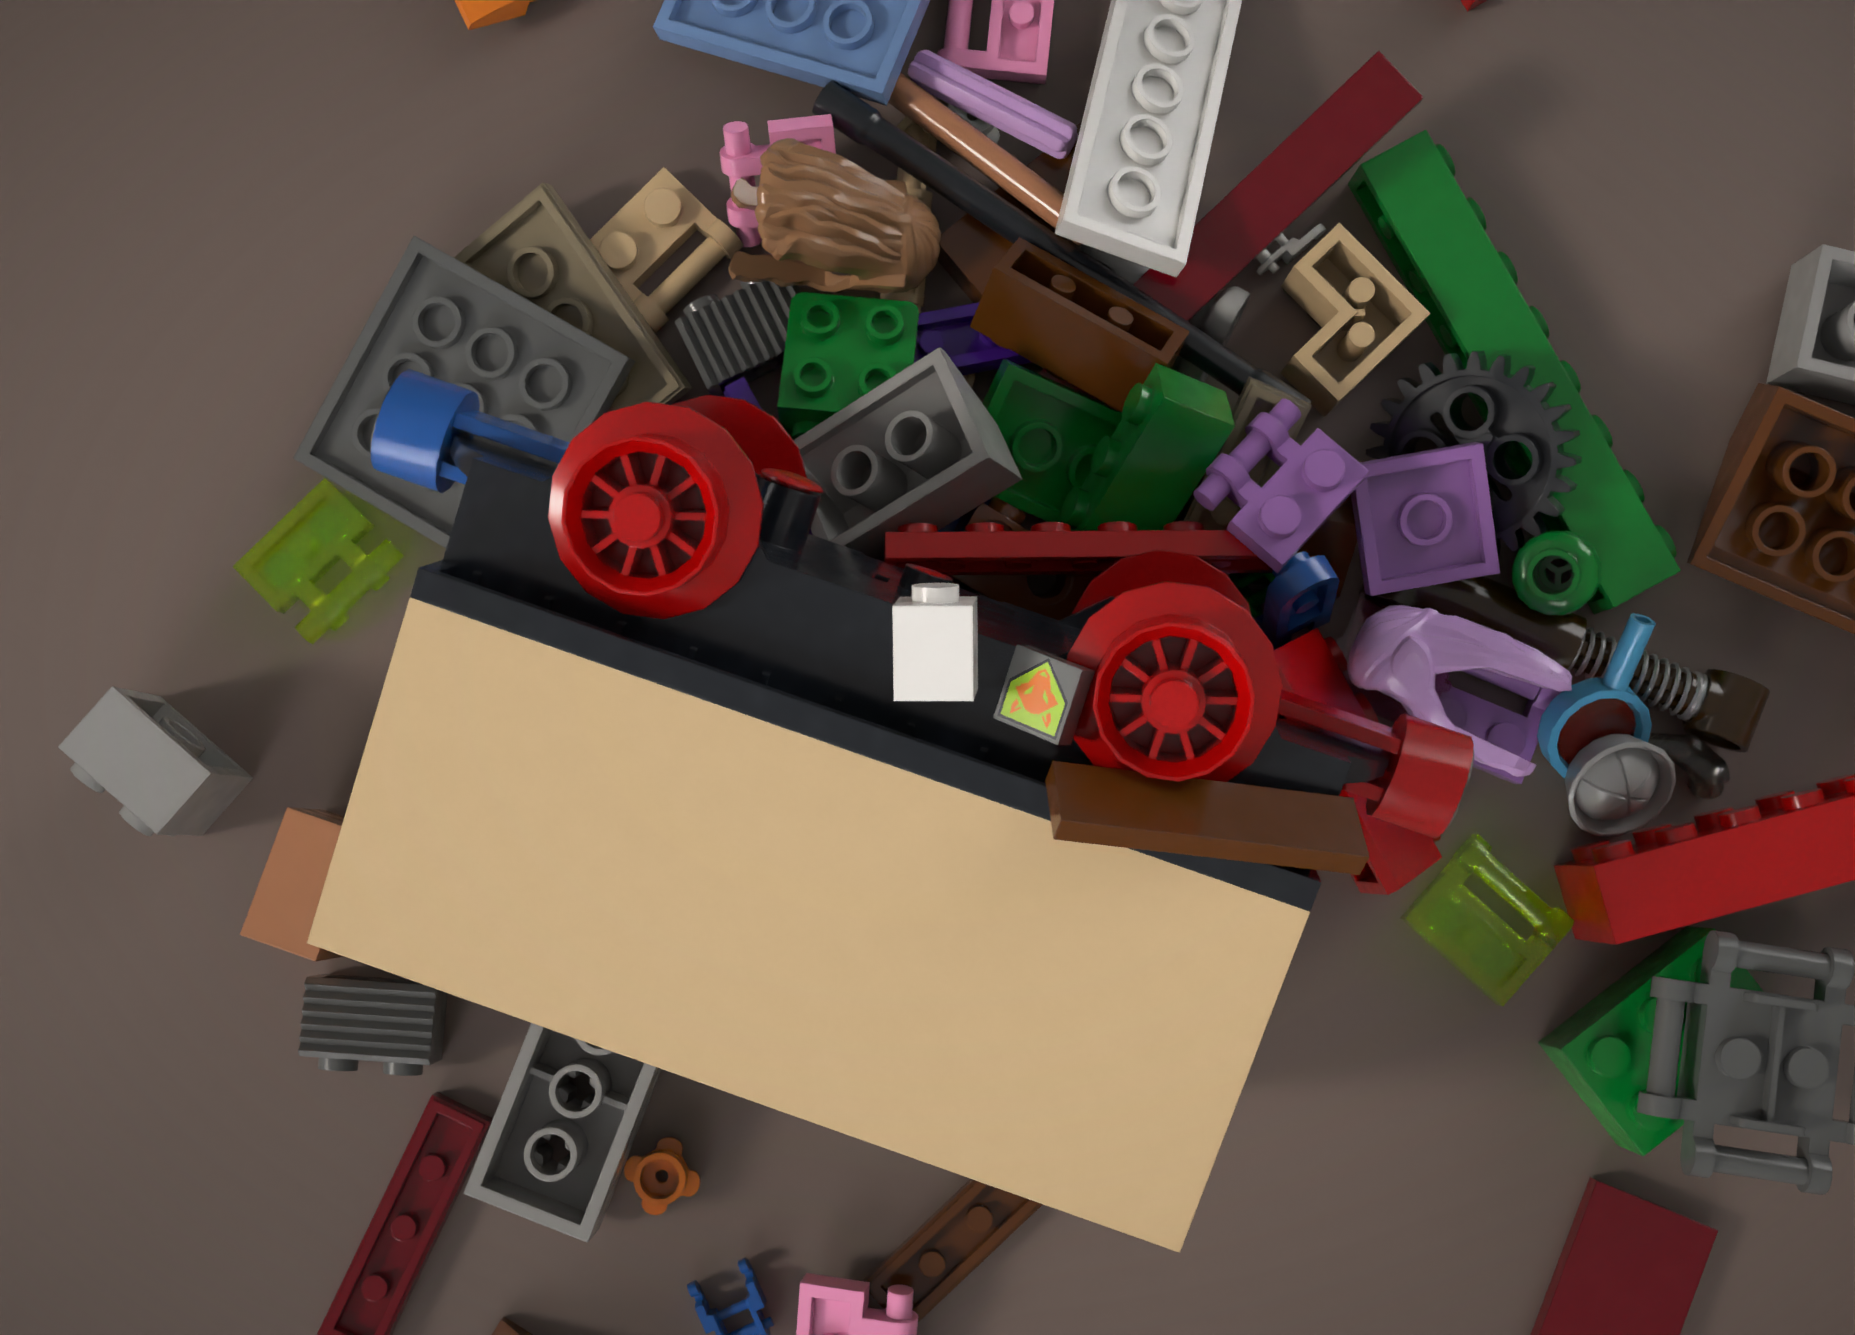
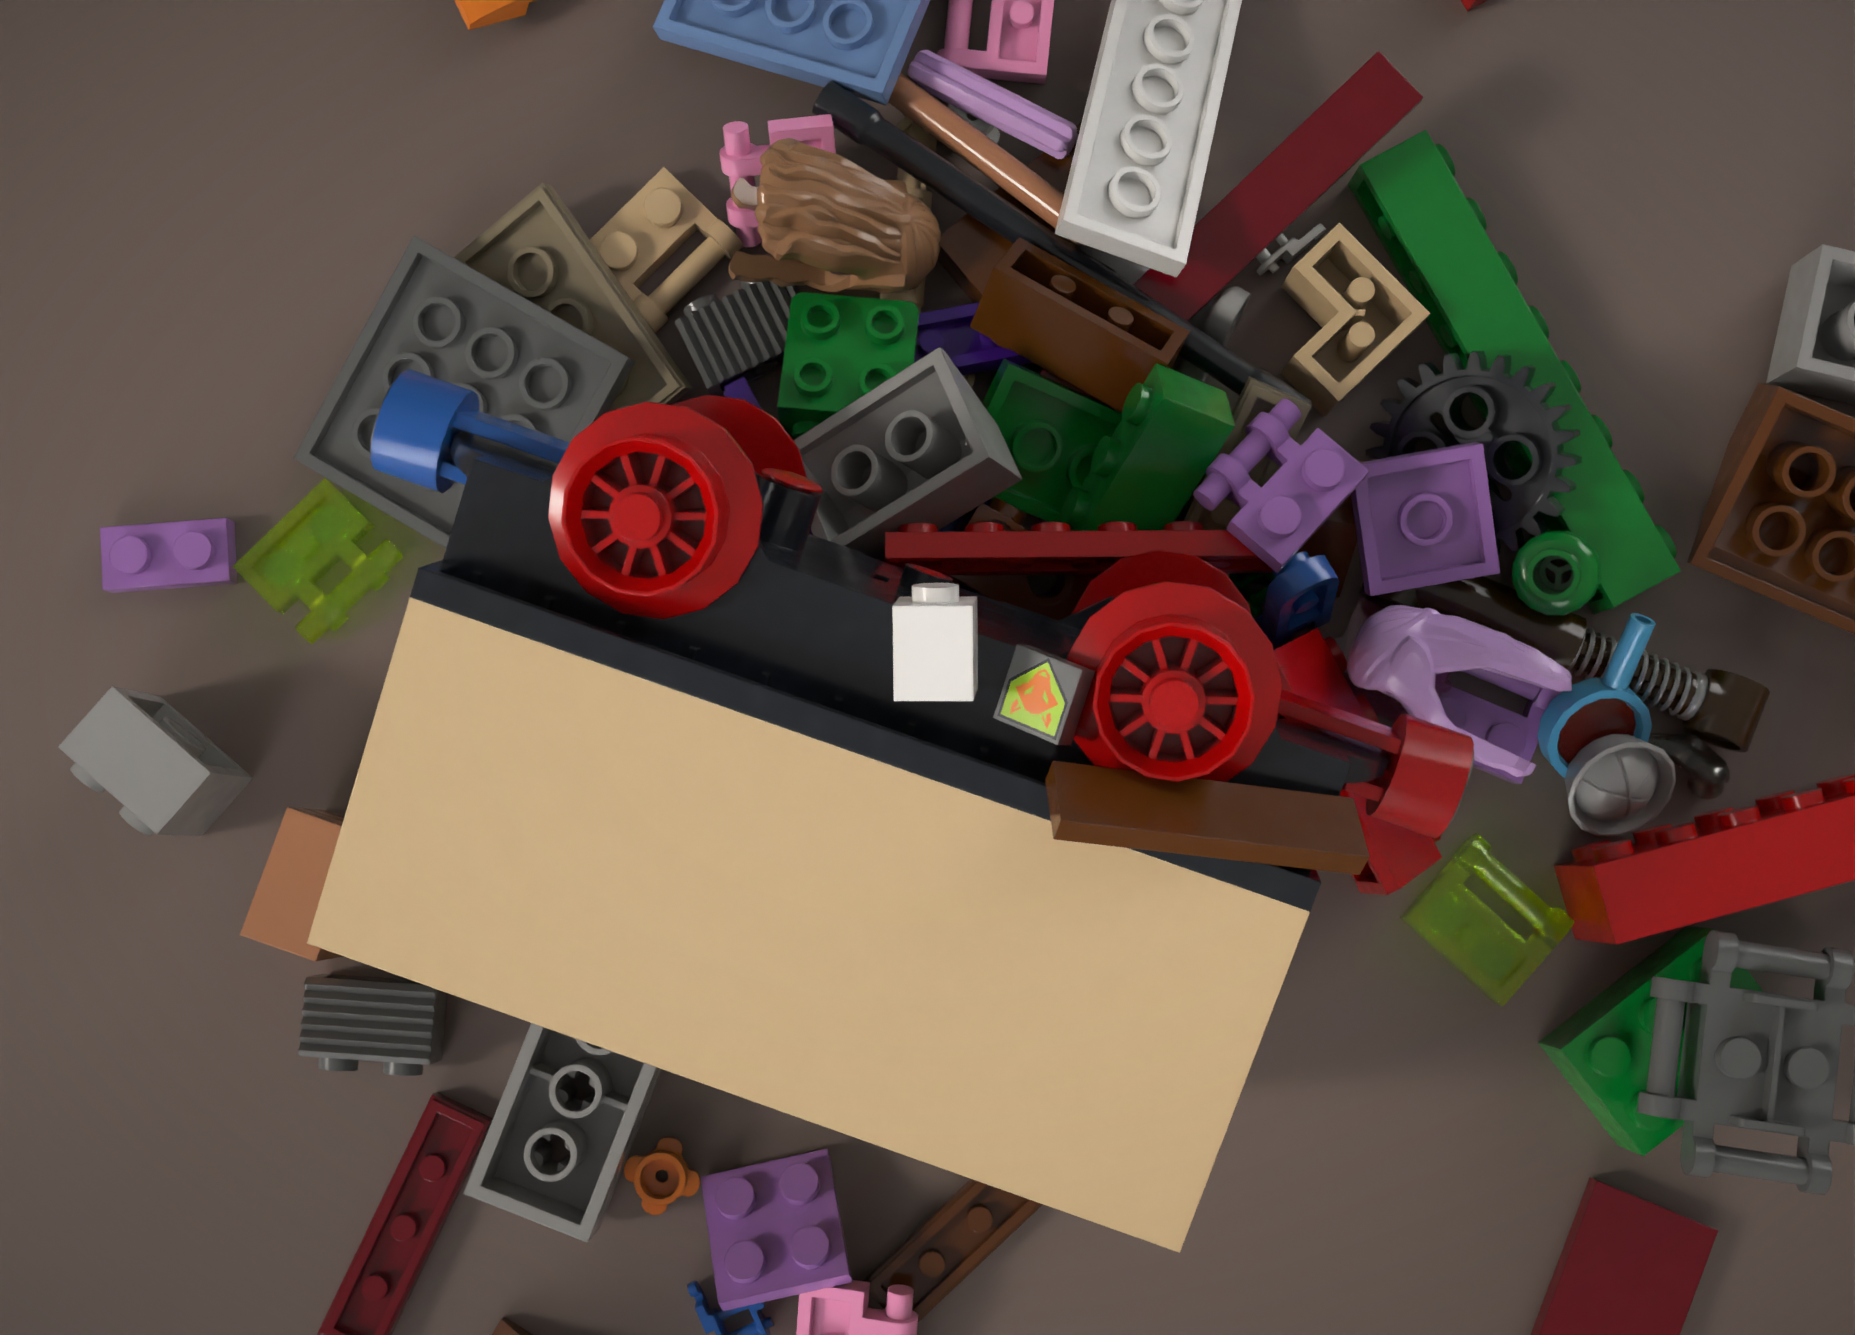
none -> medium lavender plate [100,518,237,593]
none -> medium lavender plate [701,1149,853,1311]

